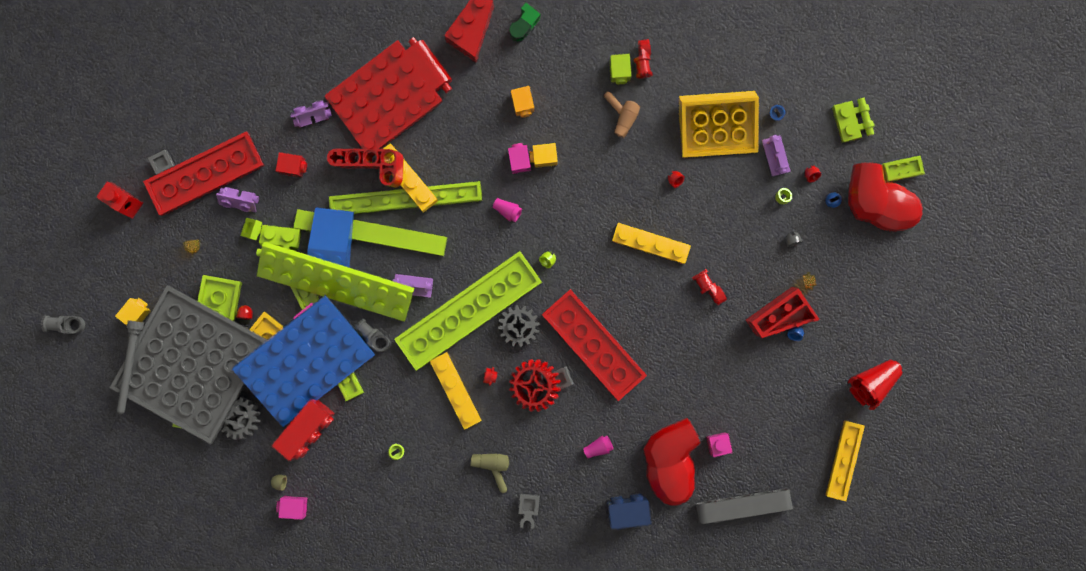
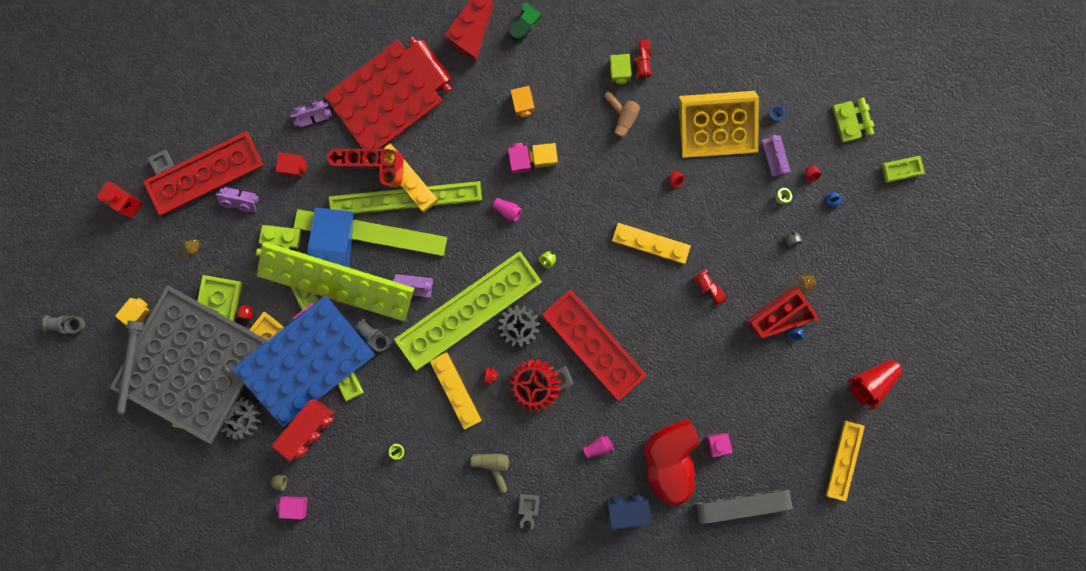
lime plate [240,218,262,240] -> none
red piece [848,163,923,231] -> none

